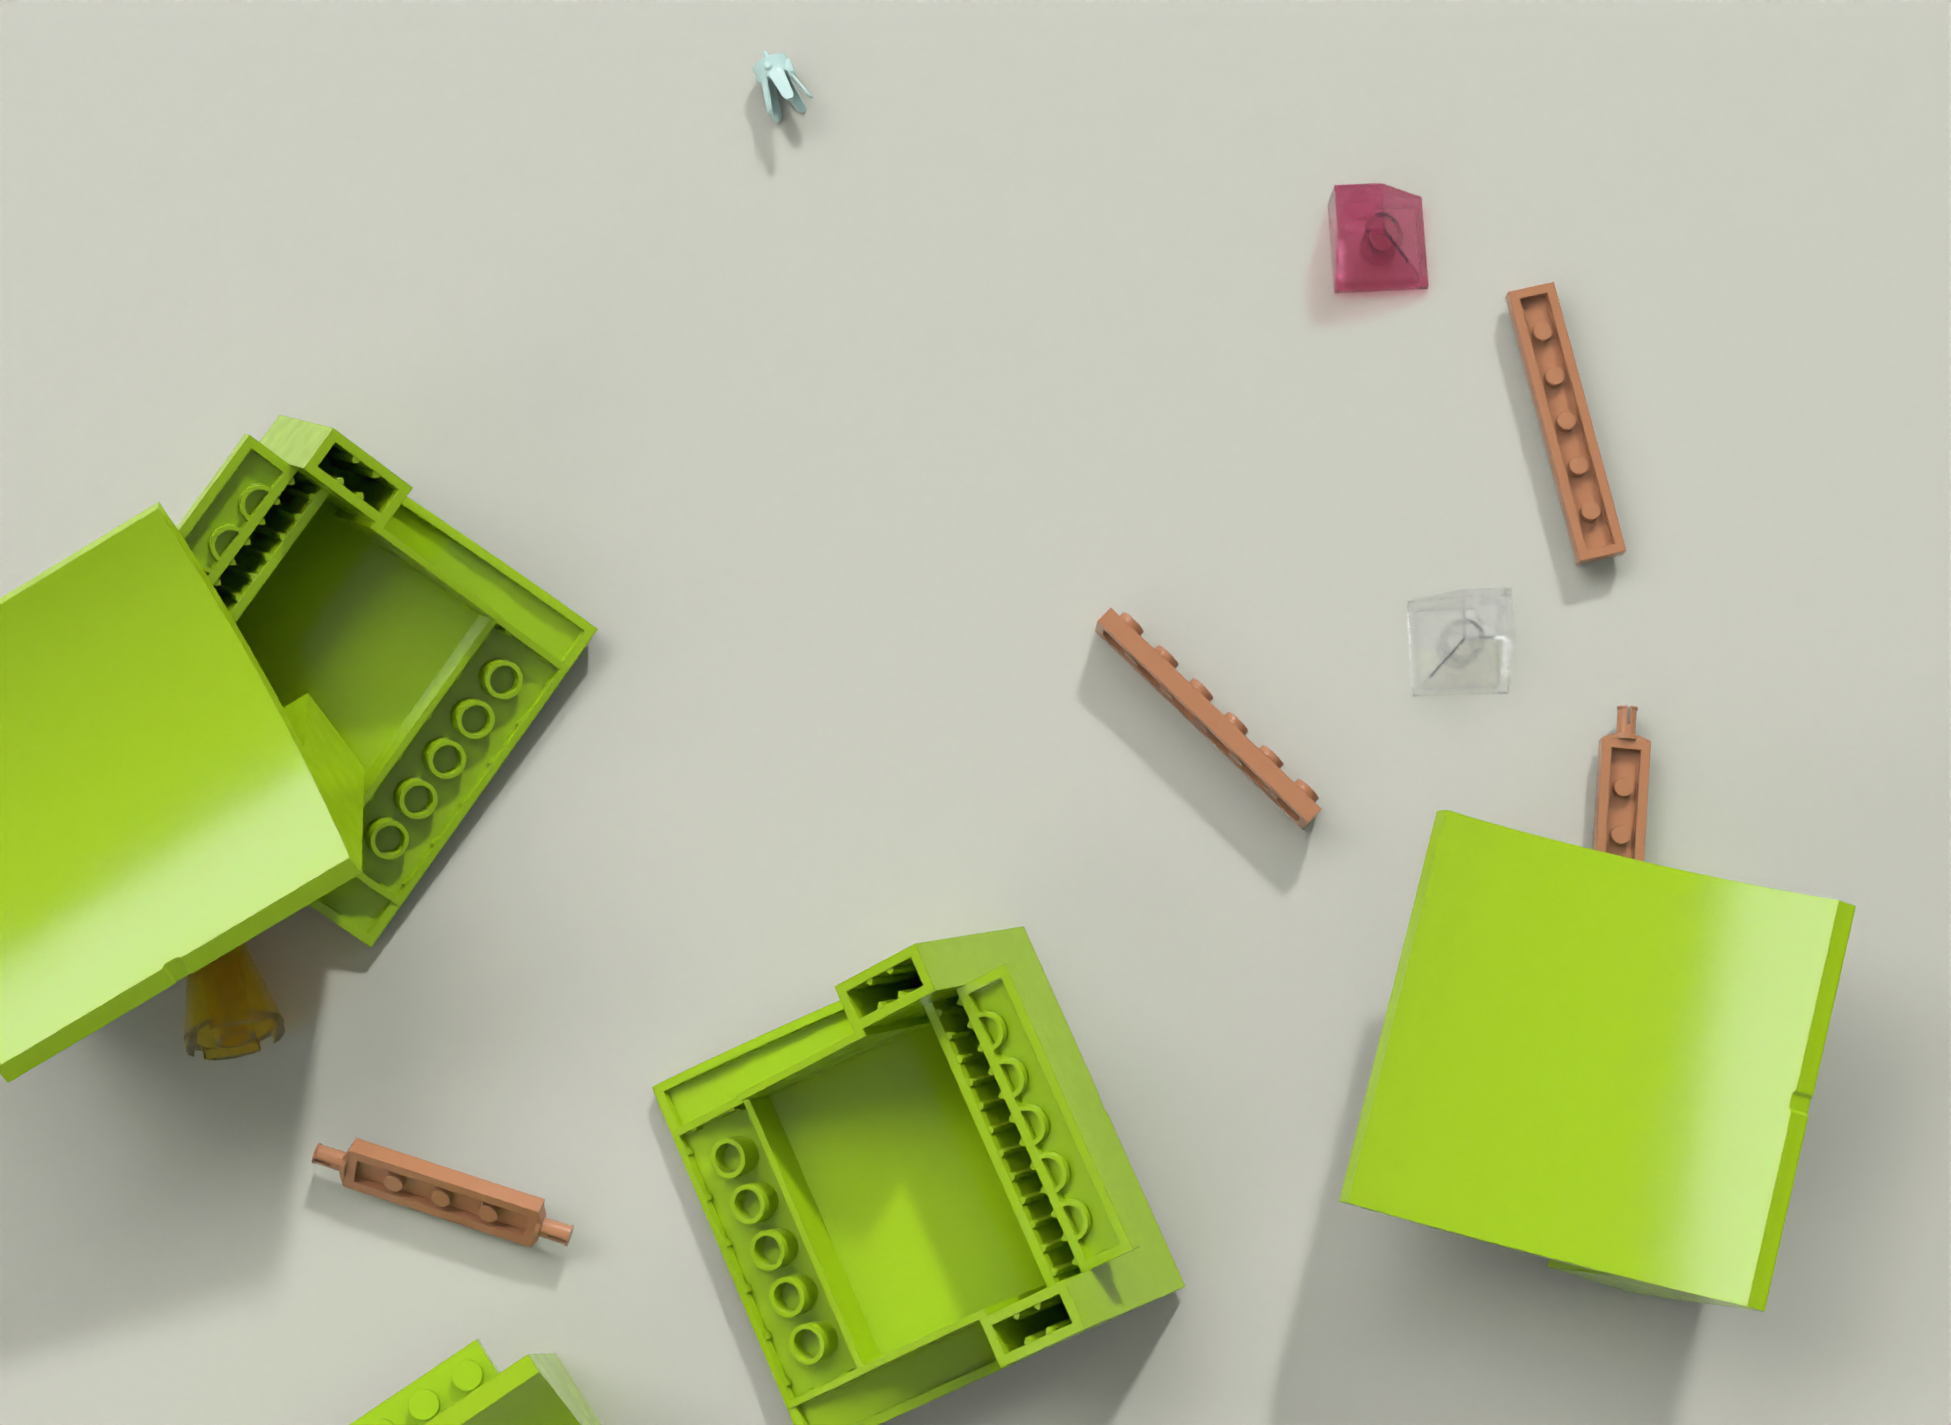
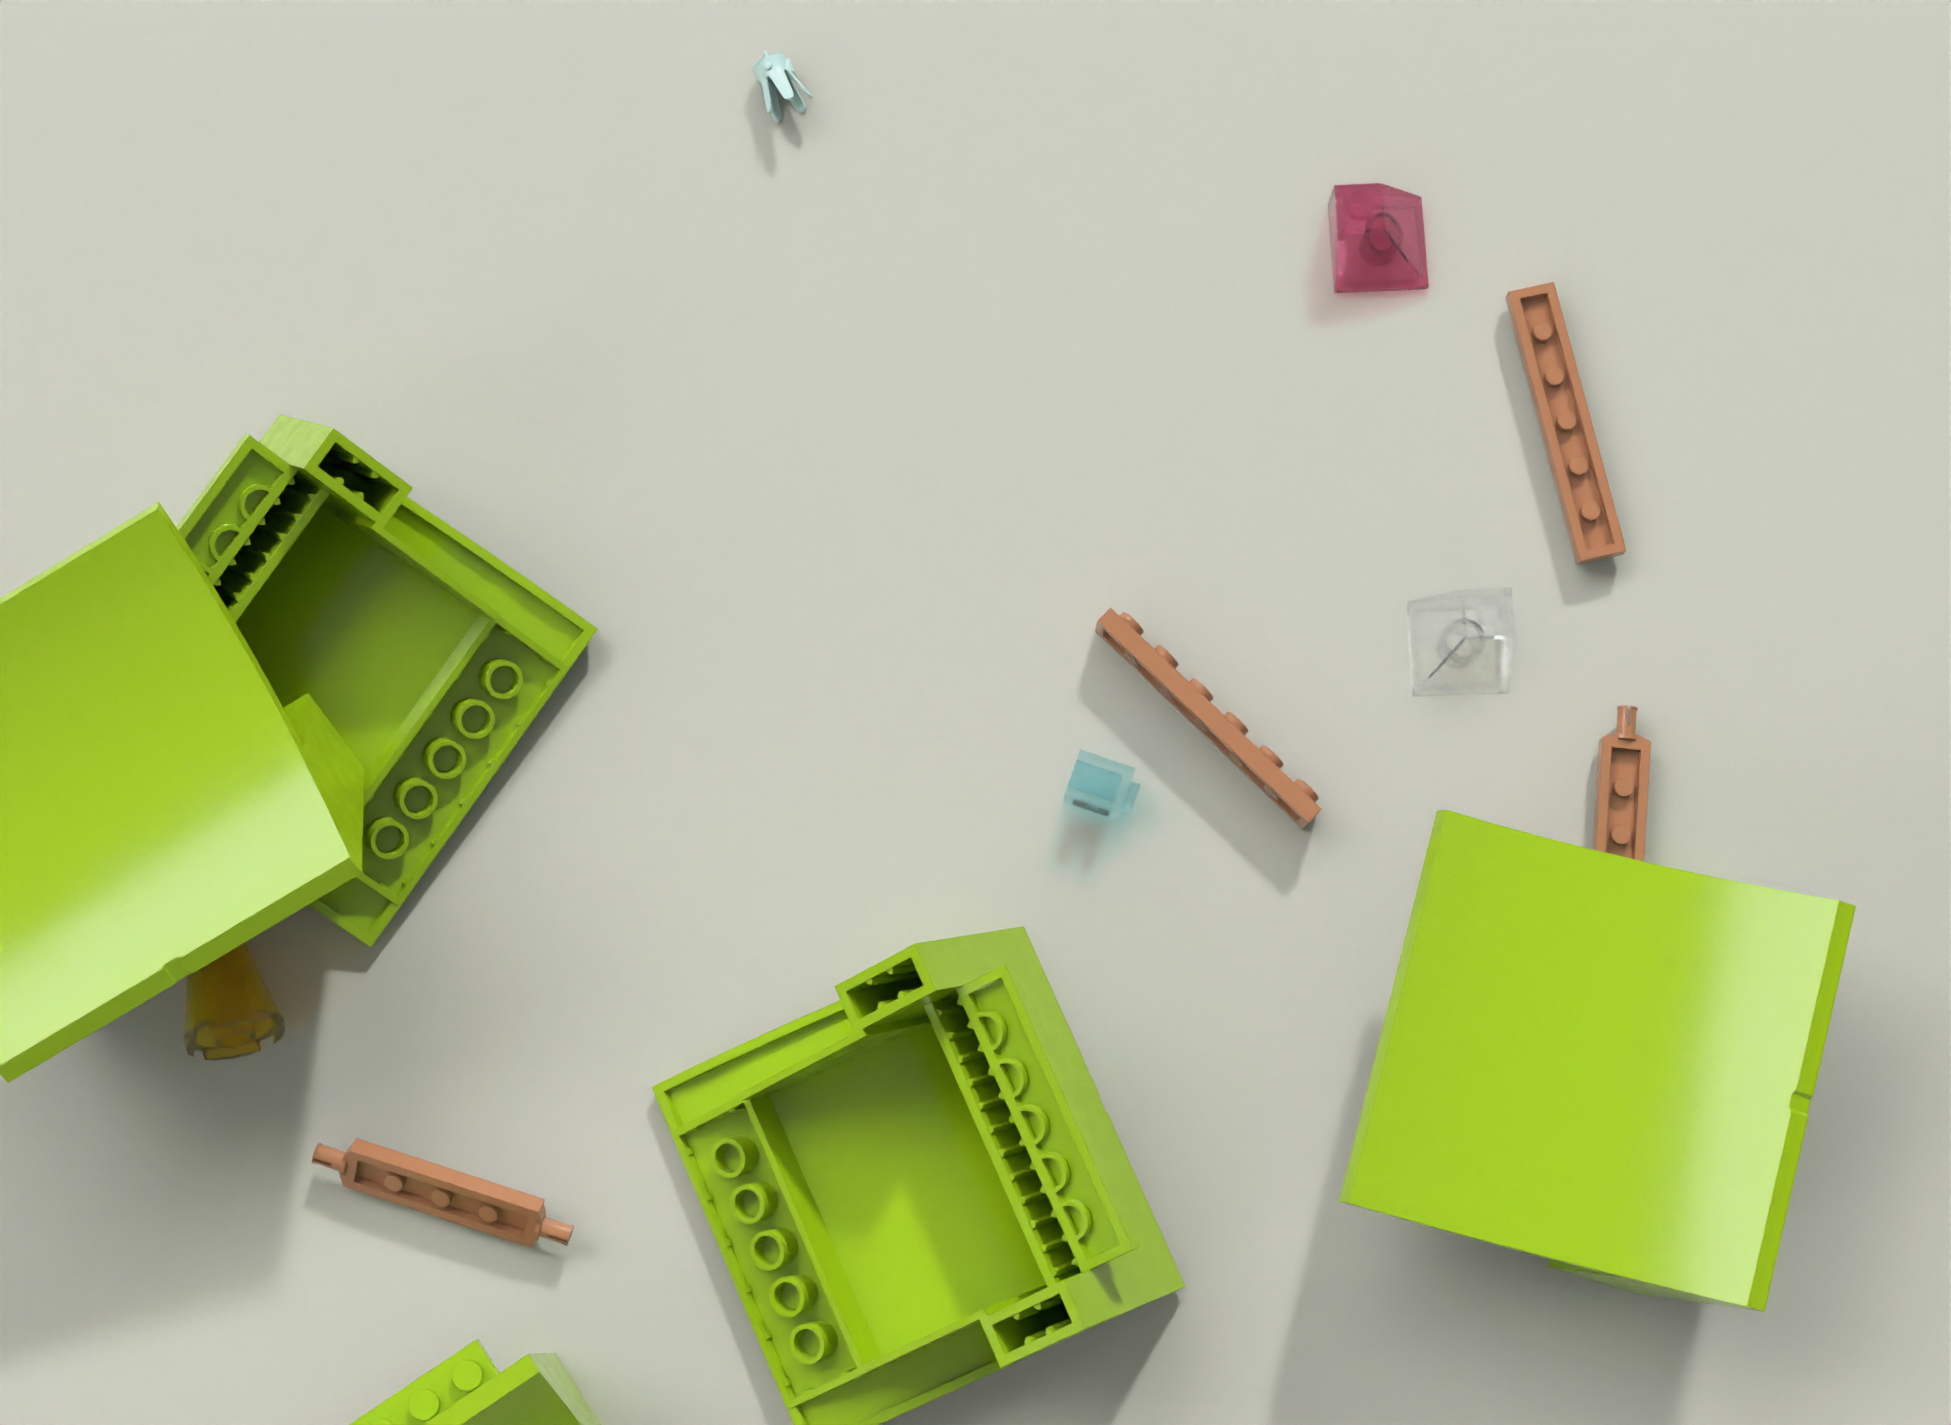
none -> clear light blue brick [1063,749,1140,822]

